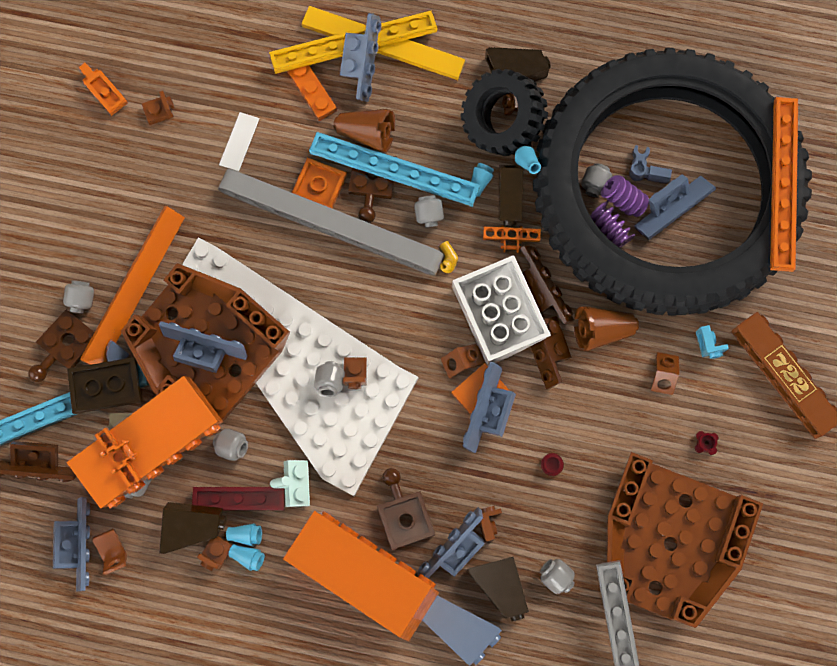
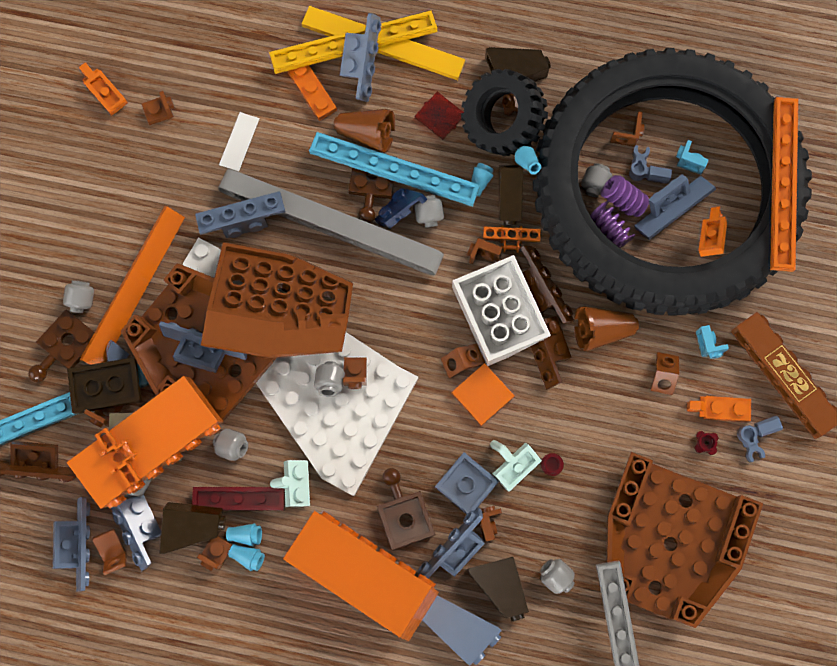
orange tile [292,157,347,209] -> none
yellow arm [439,241,458,273] -> none
sand blue bracket [463,362,516,453] -> none
none -> dark orange bracket [84,406,123,428]
none -> sand blue bracket [112,494,161,571]
none -> sand blue bracket [195,191,286,238]
none -> dark orange wedge [201,242,353,358]
none -> dark blue wing [374,188,427,229]
none -> clear red piece [415,91,464,140]
none -> sand blue plate [435,452,499,515]
none -> dark orange bracket [467,238,503,264]
none -> light aqua plate [490,440,542,491]
none -> dark orange bracket [610,111,645,147]
none -> medium azure bracket [676,140,709,175]
none -> orange hinge [687,396,751,422]
none -> orange hinge [699,206,727,257]
none -> sand blue bar [737,416,783,462]

